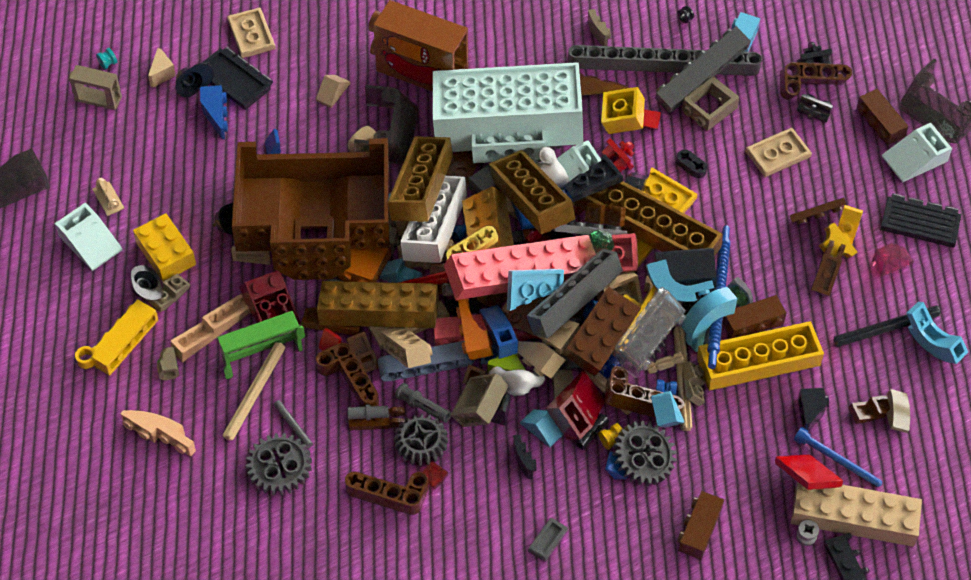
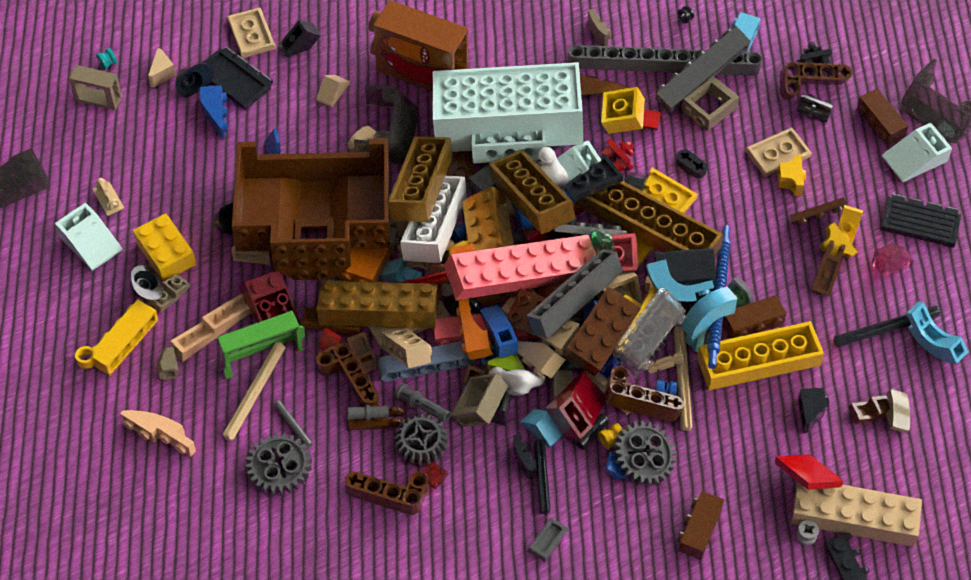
light yellow beam [446,226,498,259] -> none
medium azure wing [507,269,564,311] -> none
reddish brown slope [585,203,626,227] -> none
medium azure slope [651,391,684,428] -> none
dark tan slope [684,361,706,406] -> none
blue piece [794,427,882,487] -> none
none -> black slope [279,20,321,57]
none -> black axle [534,439,551,514]
none -> yellow brick [777,155,806,196]

